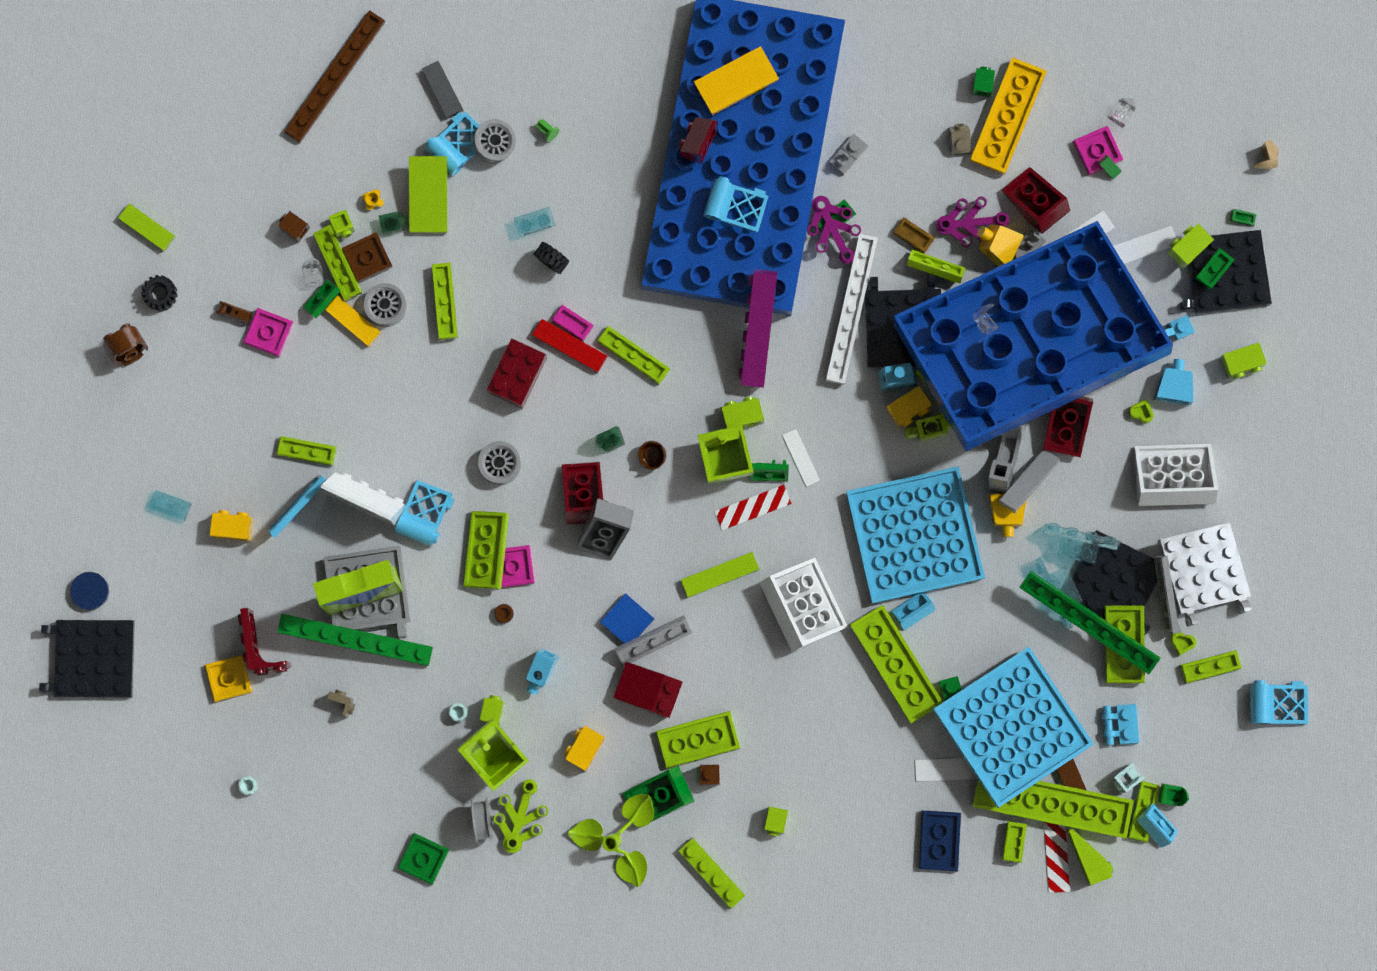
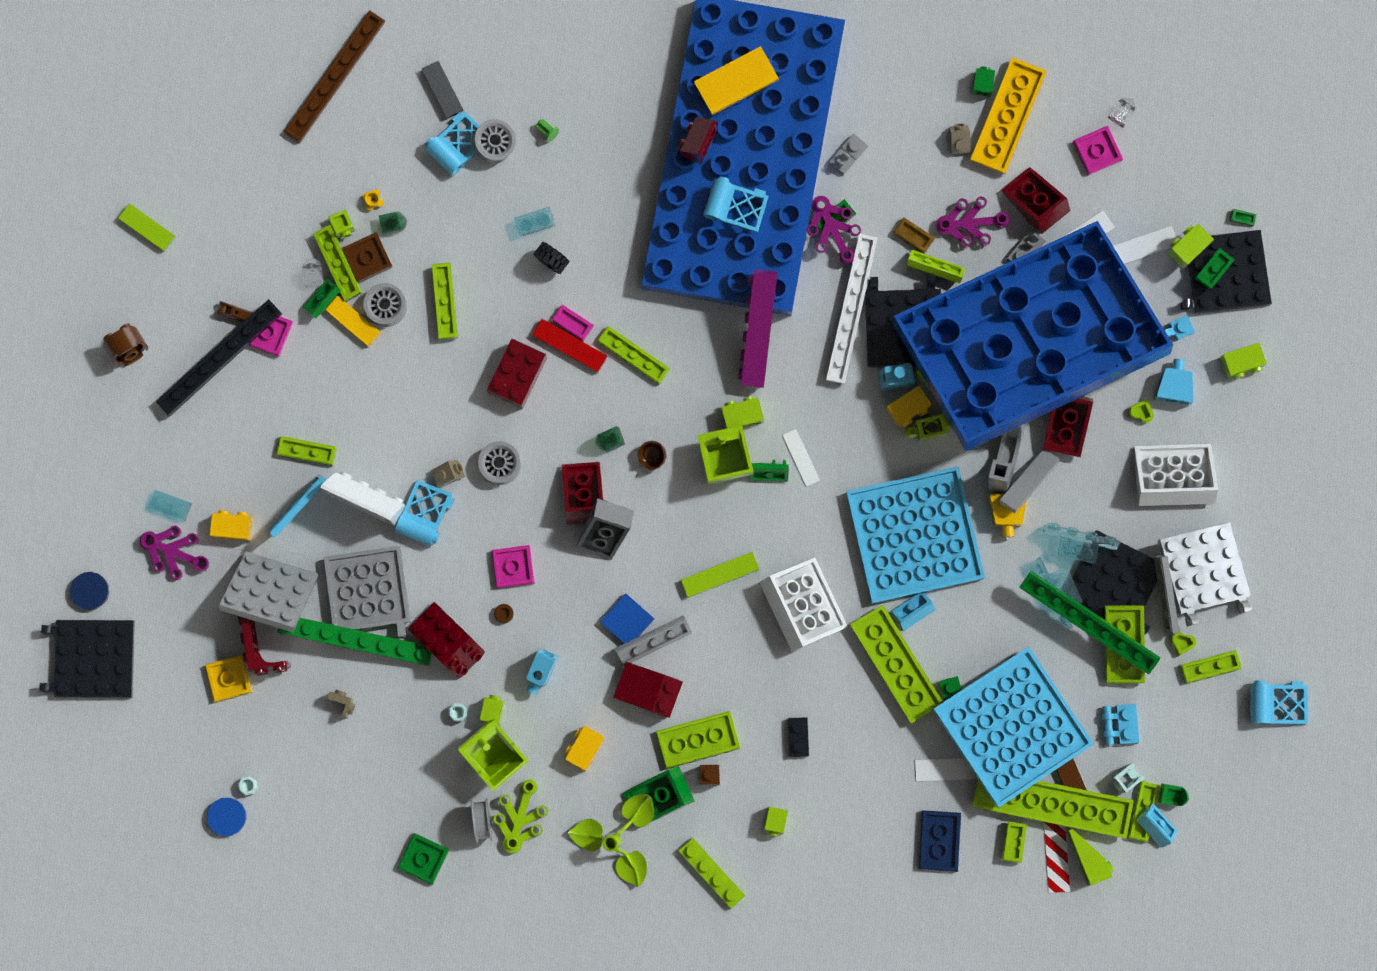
black tyre [141,275,178,311] -> none
reddish brown brick [278,211,310,242] -> none
lime tile [313,560,403,615] -> none
lime tile [409,156,448,232] -> none
lime tile [463,511,509,590] -> none
sticker [715,485,792,530] -> none
clear plate [973,303,999,336] -> none
yellow torso [977,225,1024,267] -> none
green piece [1098,155,1122,179] -> none
tan plate [1254,140,1279,169] -> none
none -> magenta plant [140,525,209,580]
none -> black plate [156,299,282,417]
none -> blue tile [207,797,247,836]
none -> light grey plate [219,552,319,632]
none -> dark red bracket [408,602,485,679]
none -> dark tan bracket [431,460,465,488]
none -> black plate [788,717,809,757]

